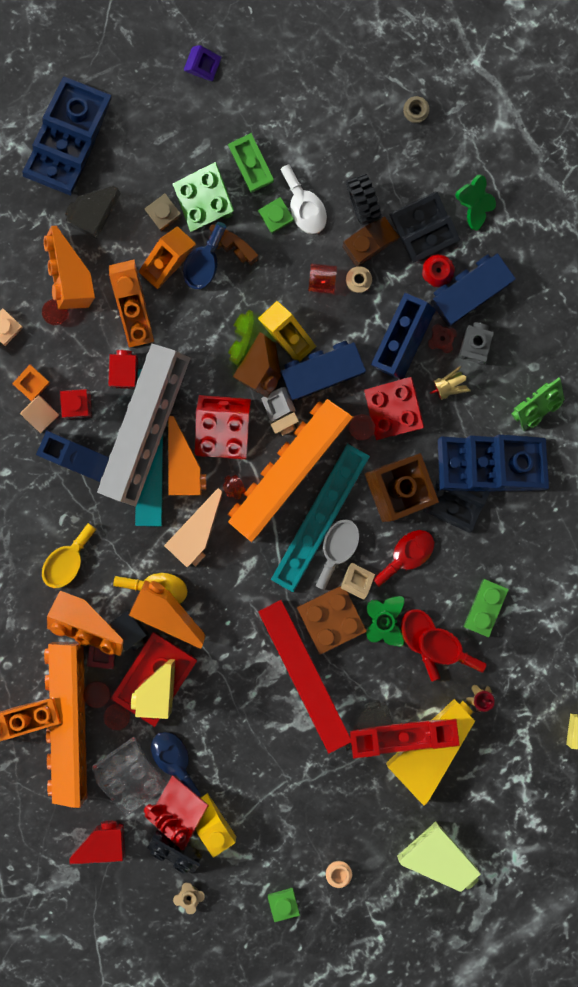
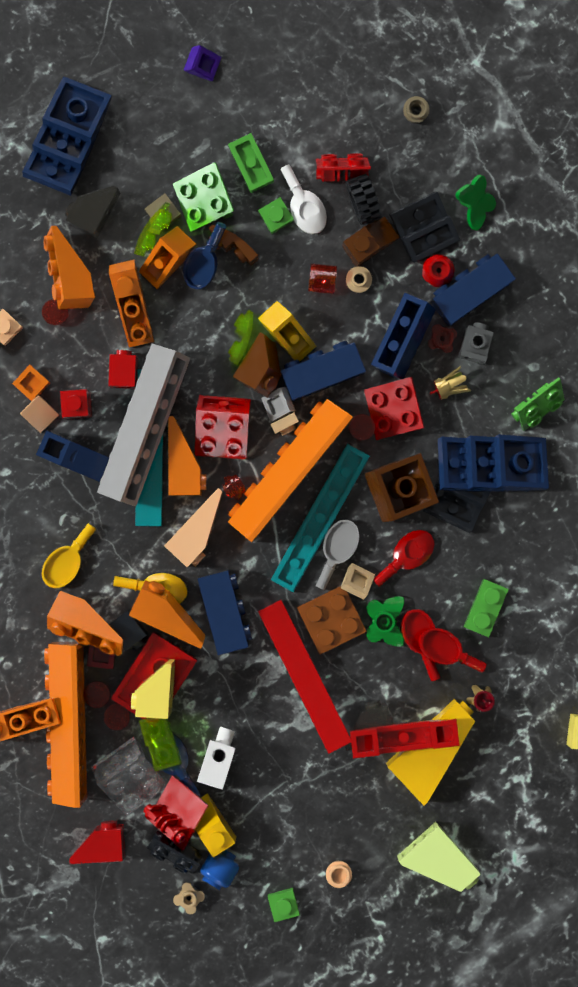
none -> clear neon green slope [134,202,172,257]
none -> clear neon green slope [139,718,182,772]
none -> white torso [197,727,235,790]
none -> dark blue brick [198,570,253,655]
none -> blue head [200,850,239,890]
none -> red hinge [316,153,371,182]

